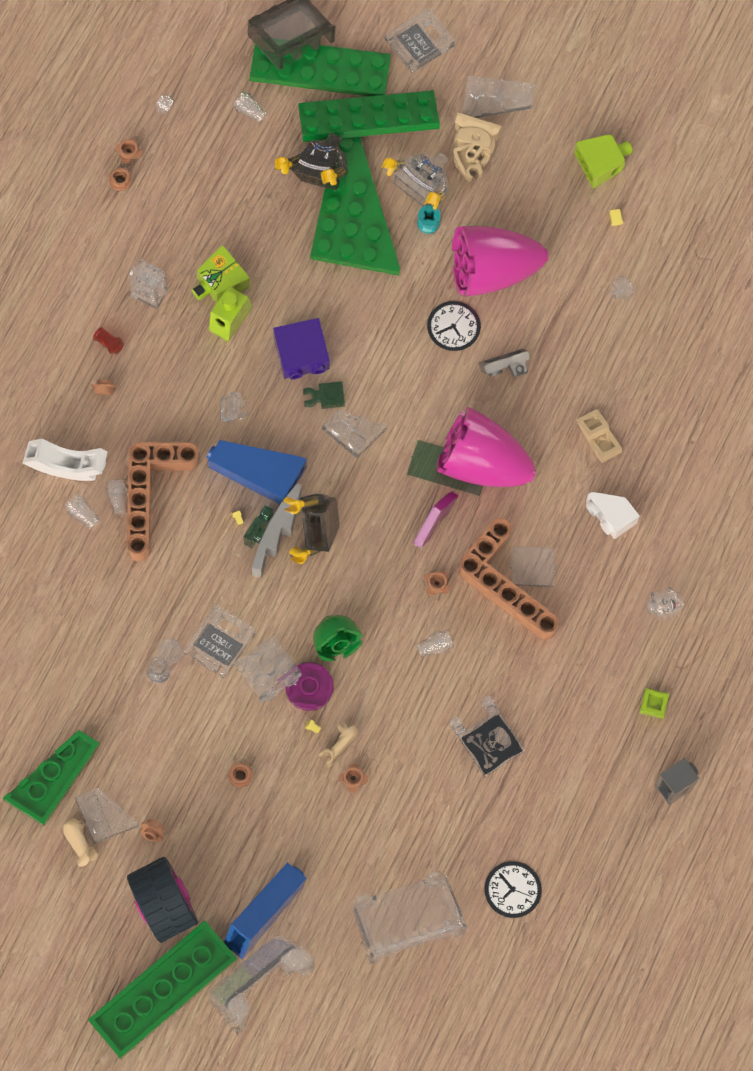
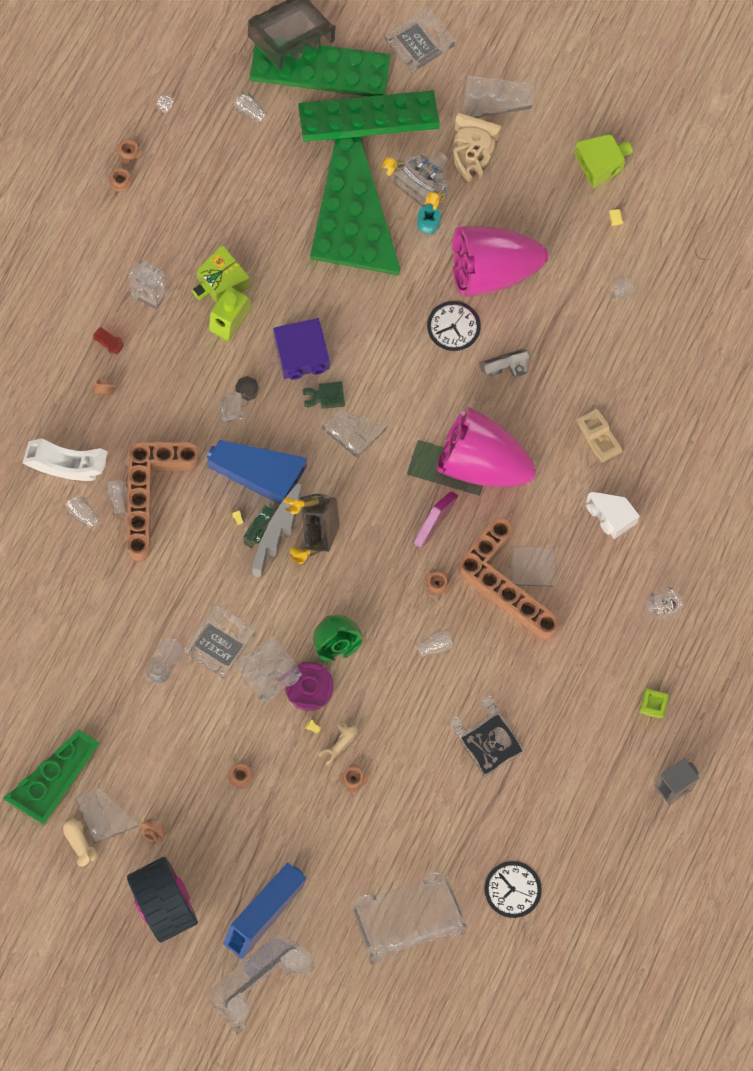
green plate [88,920,237,1059] -> none
clear smoke torso [275,133,348,191] -> none
none -> clear smoke tile [235,376,259,401]

